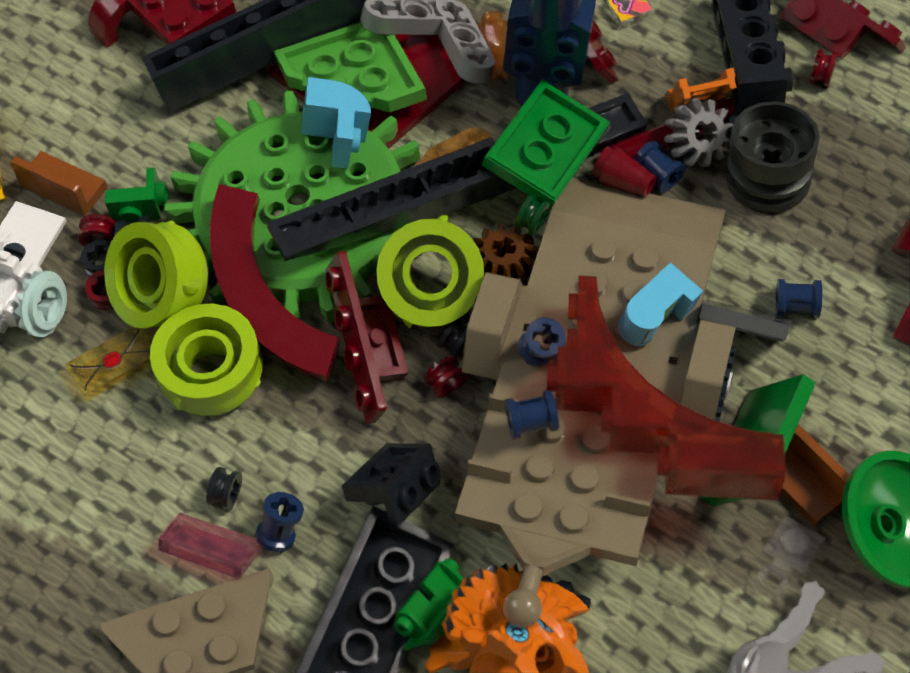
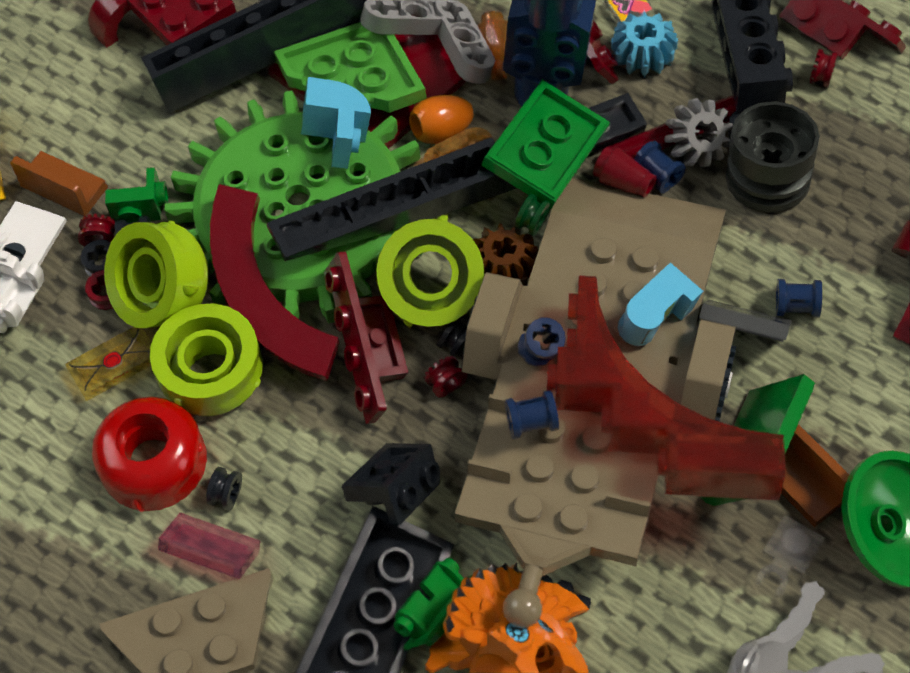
light aqua gear [14,270,67,337] -> none
dark blue bush [255,492,304,552] -> none
orange piece [664,68,737,112] -> none
none -> red piece [92,396,207,512]
none -> orange animal [409,95,474,144]
none -> medium azure gear [611,10,678,78]

